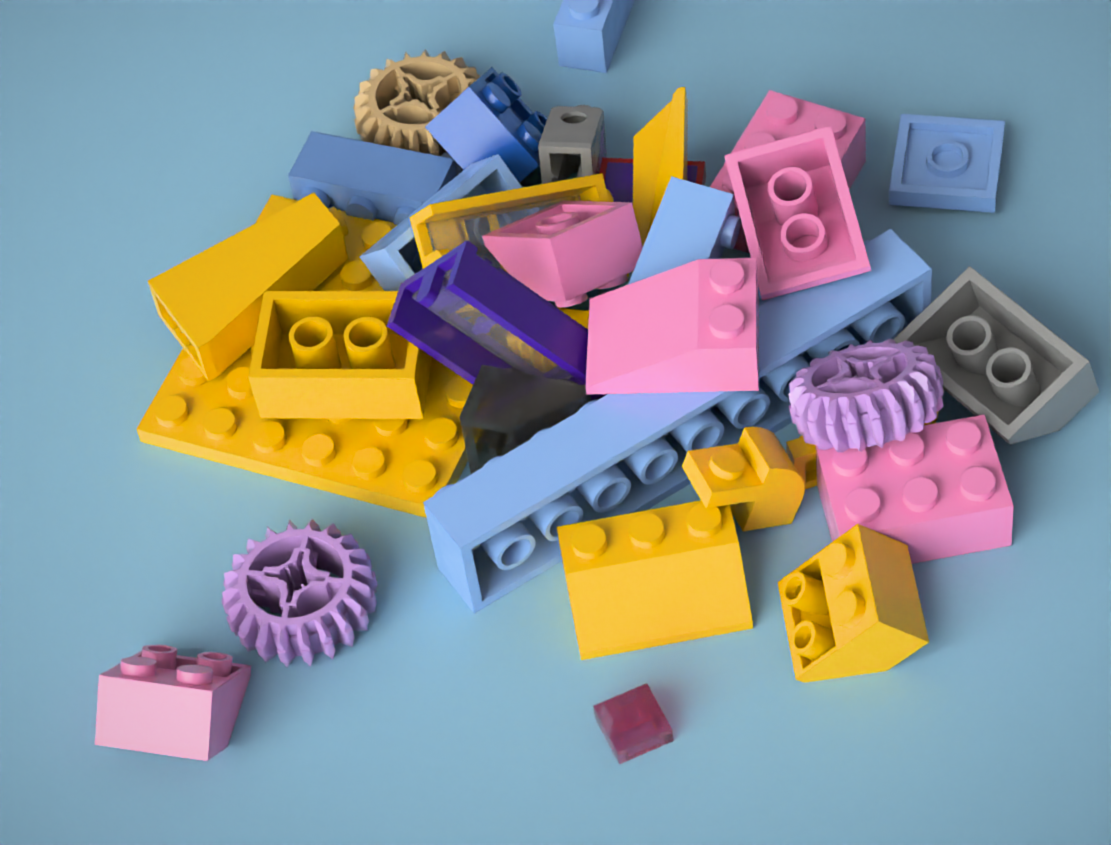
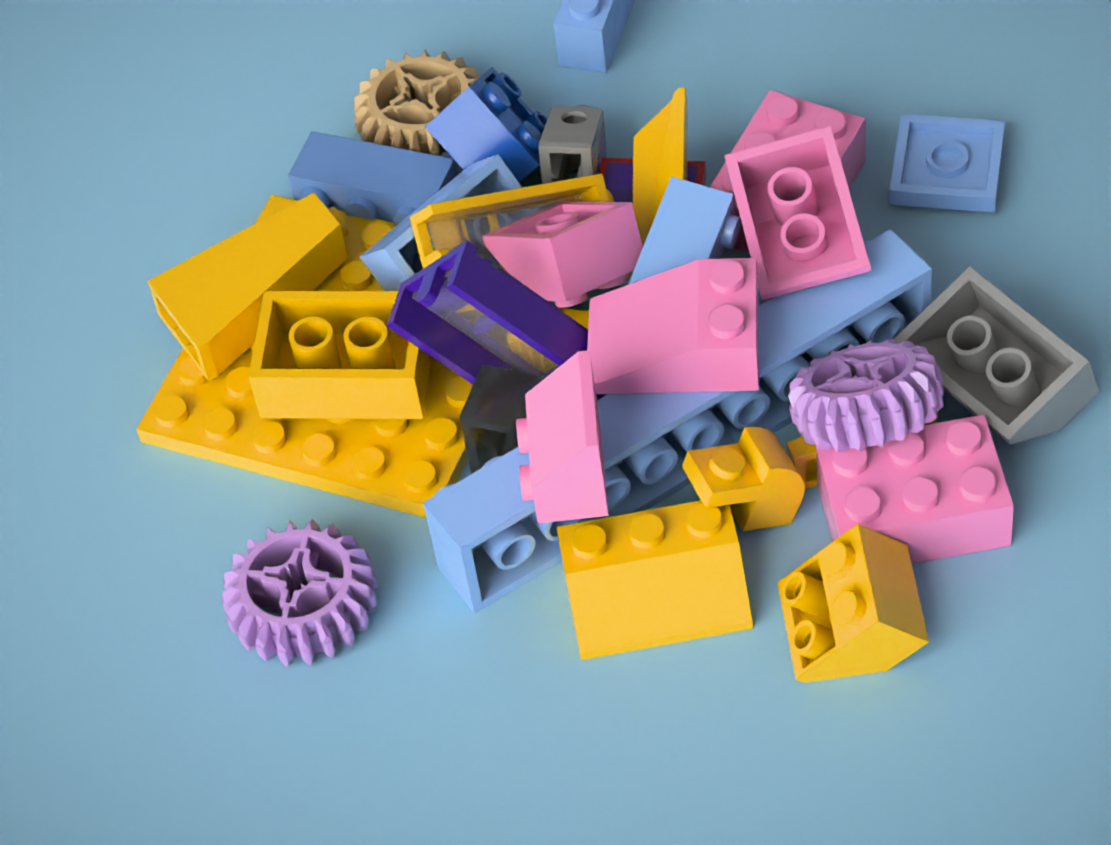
bright pink slope [95,644,251,761] -> none
clear pink tile [593,683,674,764] -> none
none -> bright pink slope [516,350,608,523]

